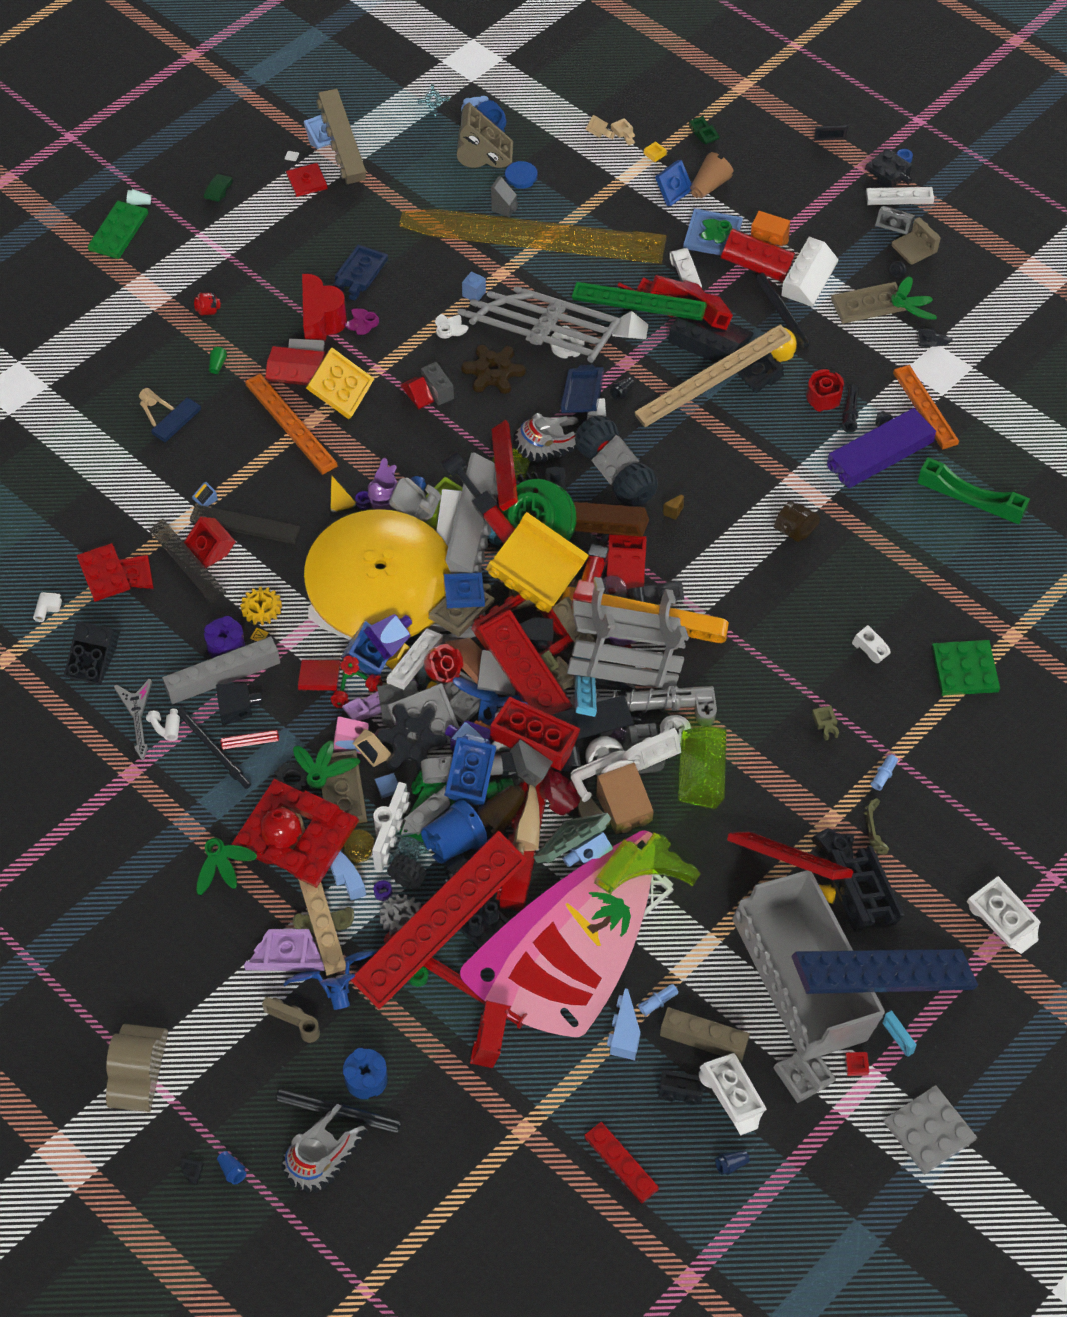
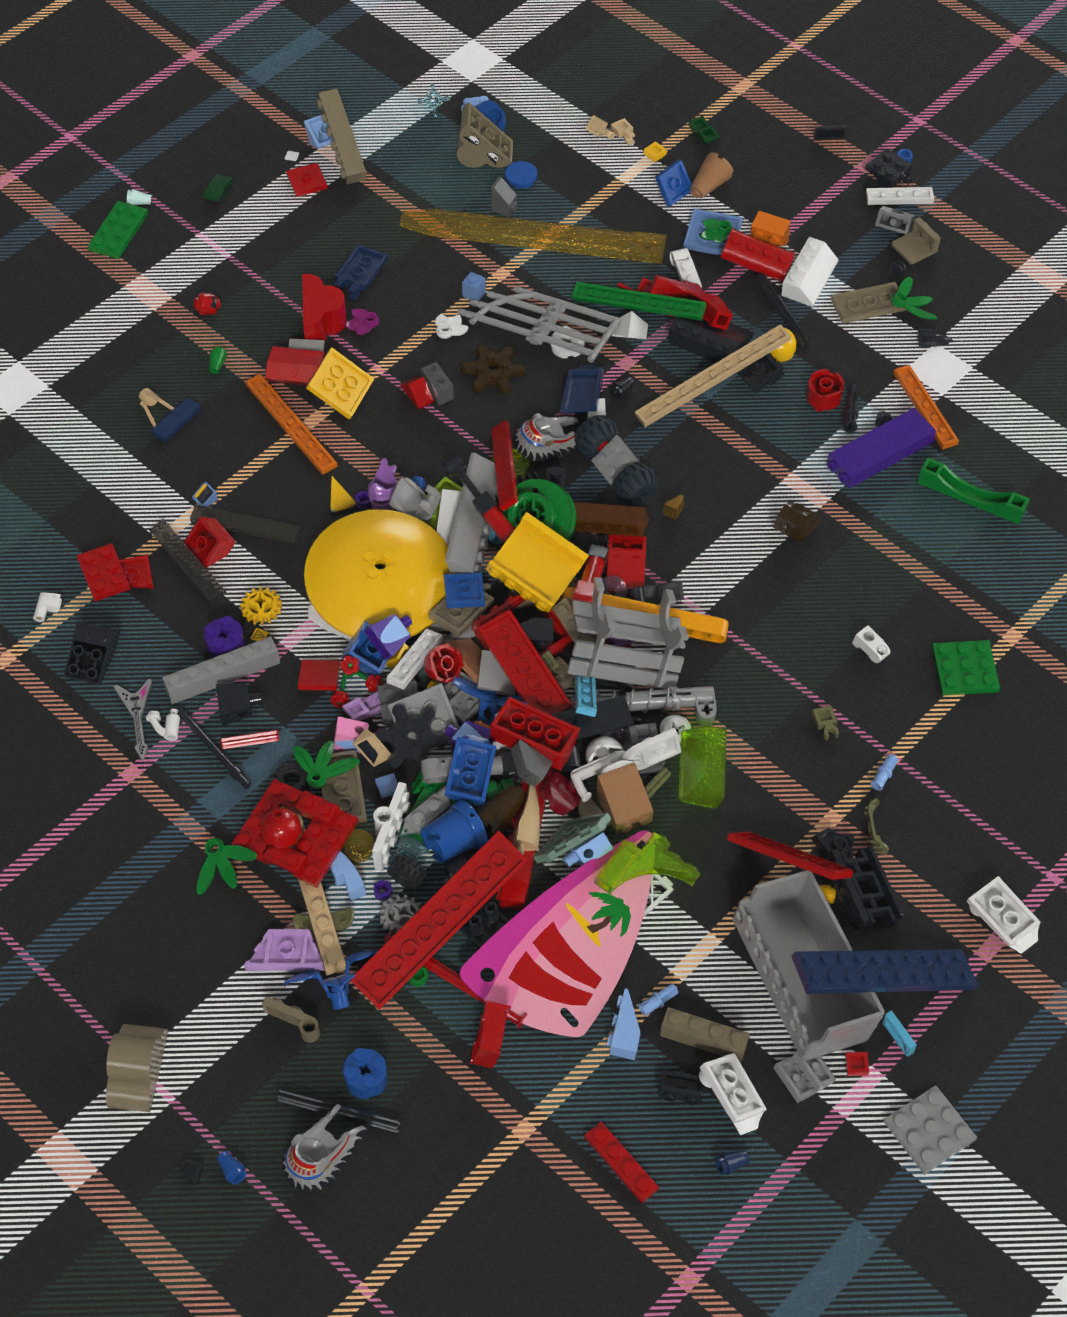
none -> olive axle [645,767,671,799]

